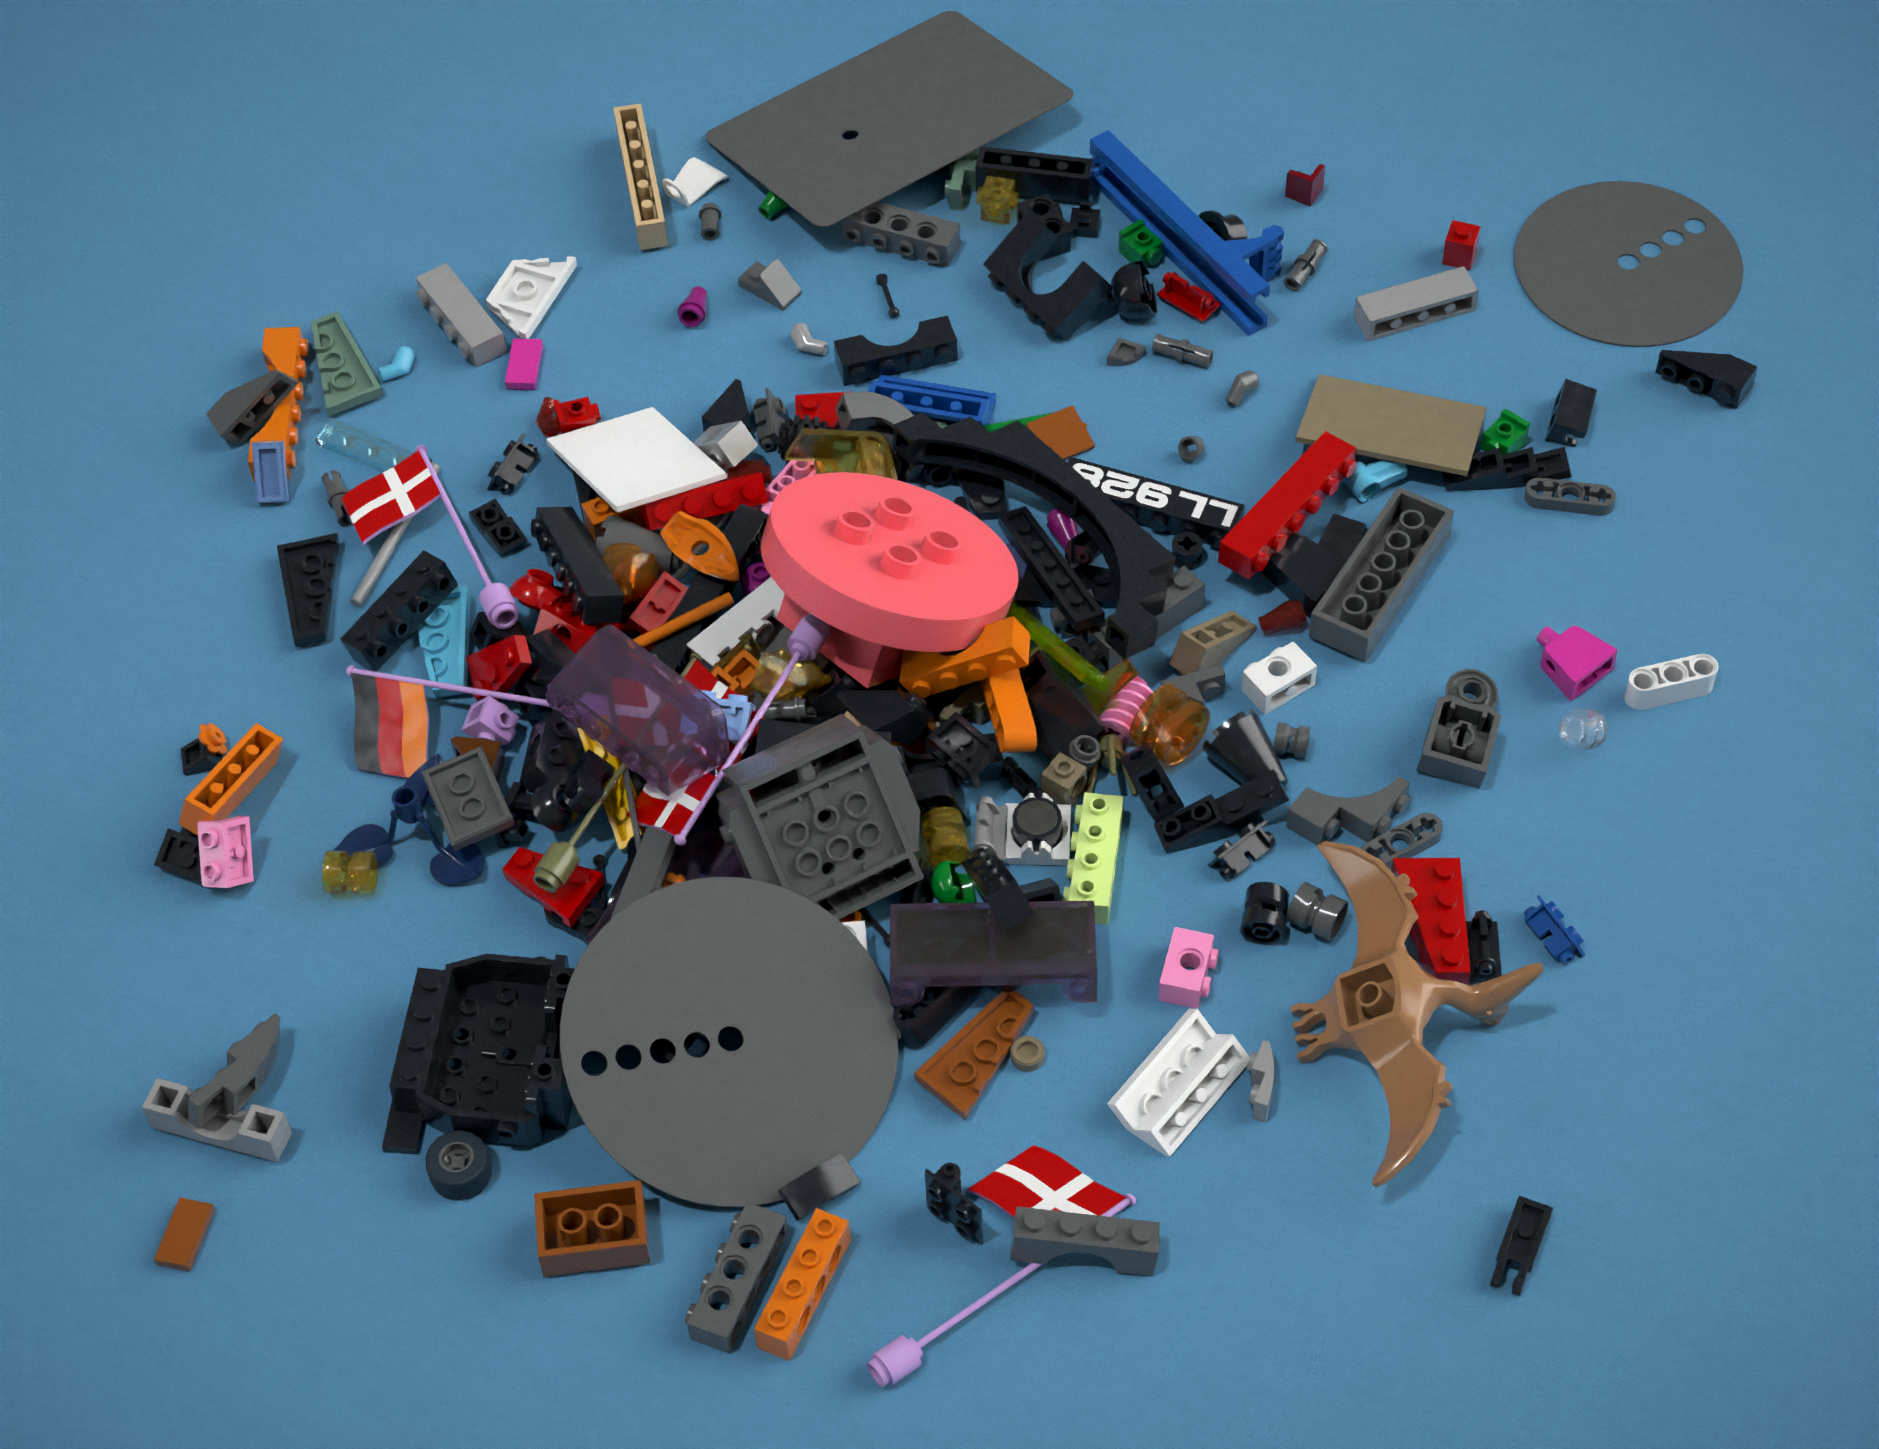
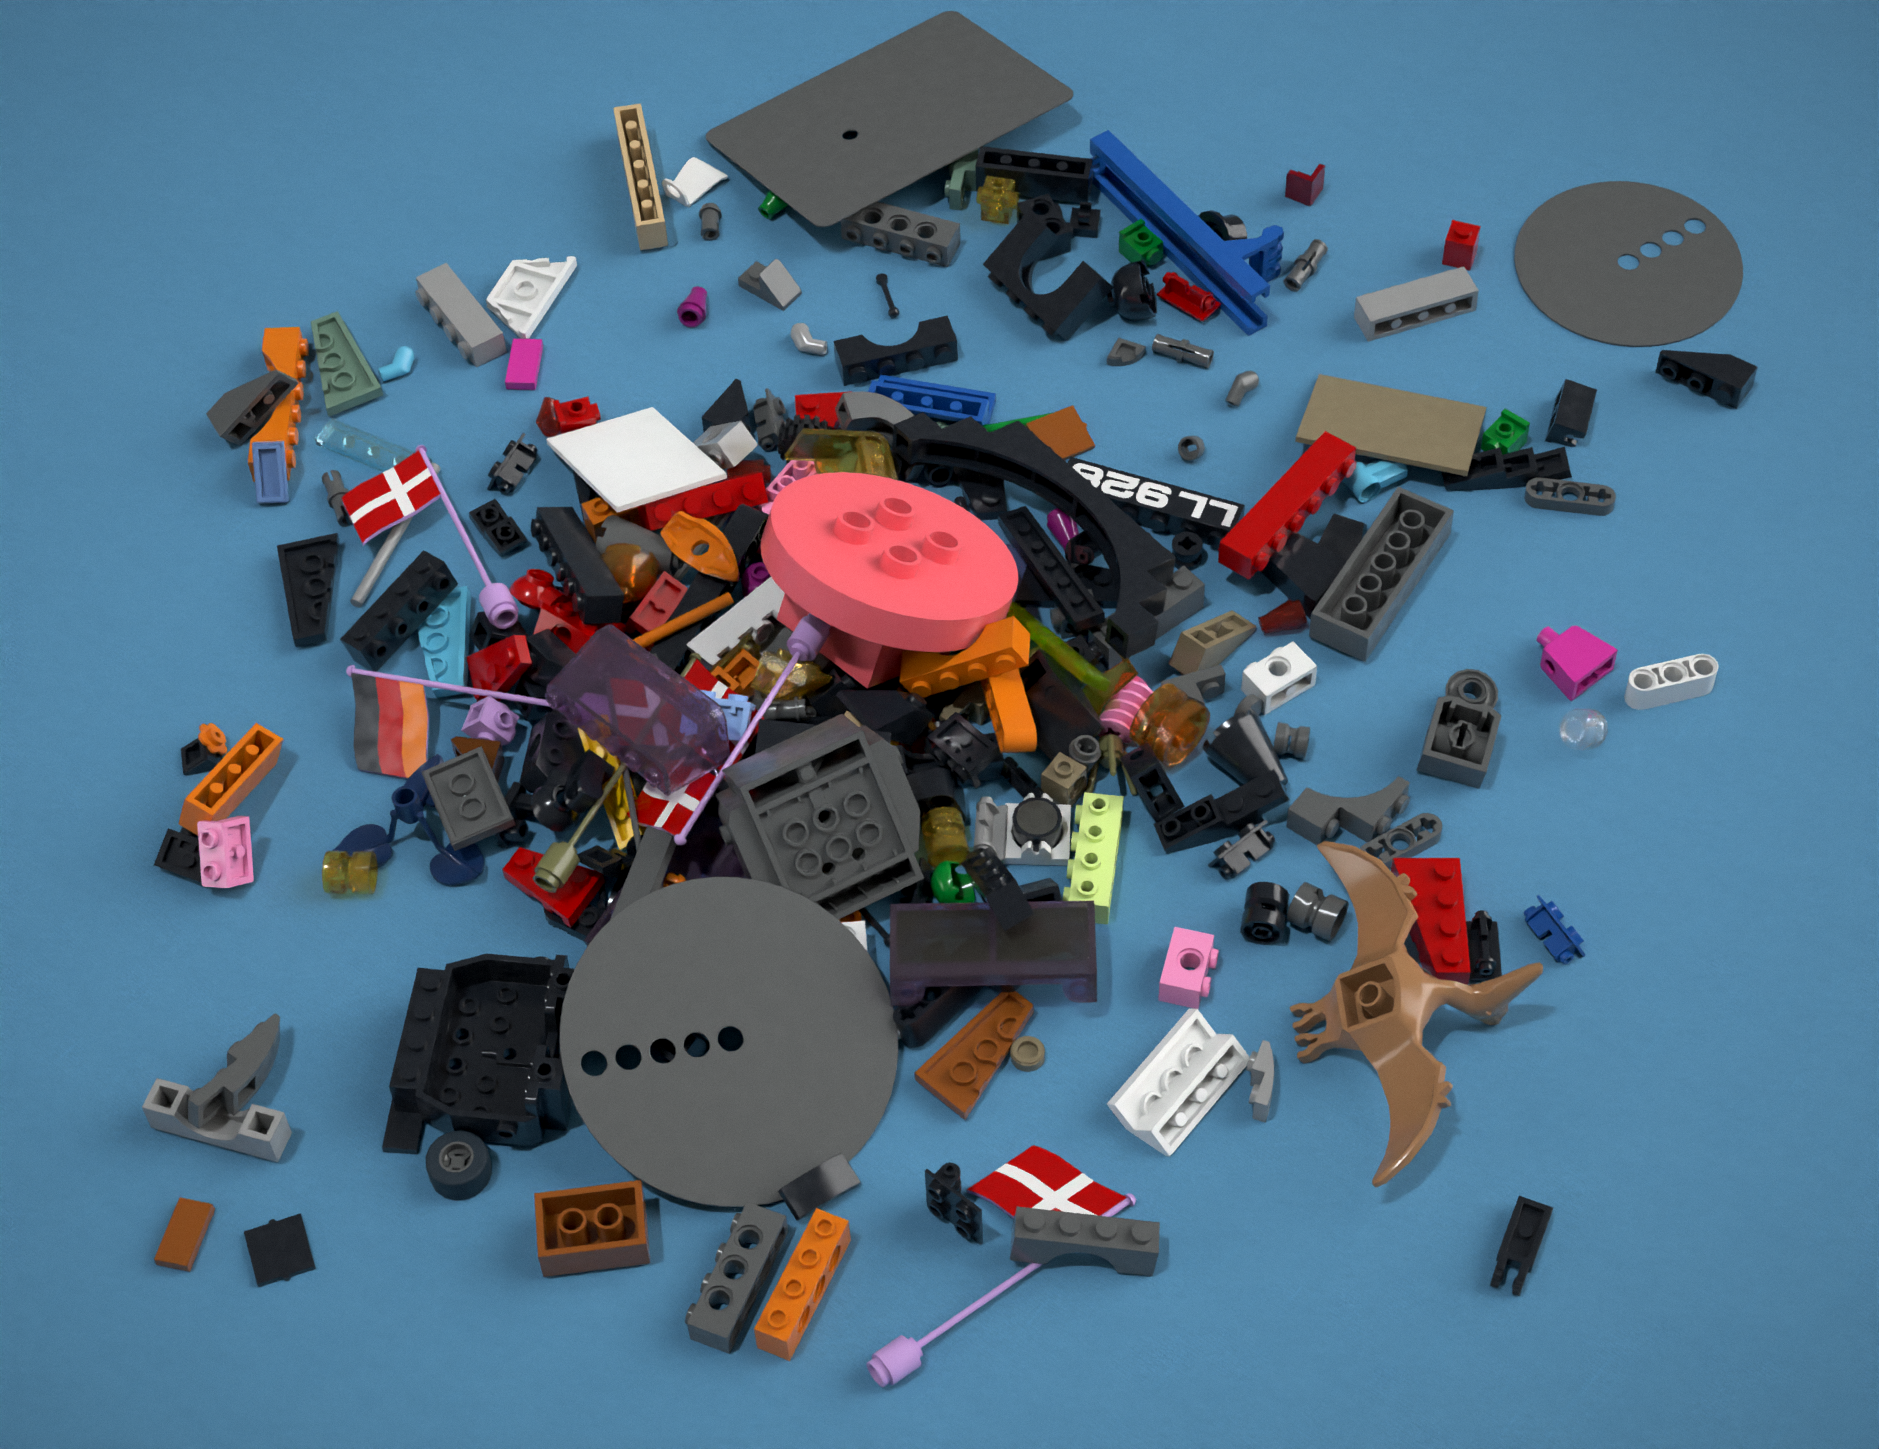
none -> black piece [244,1213,316,1287]
none -> black slope [577,845,634,878]
none -> dark grey tile [1234,694,1264,716]

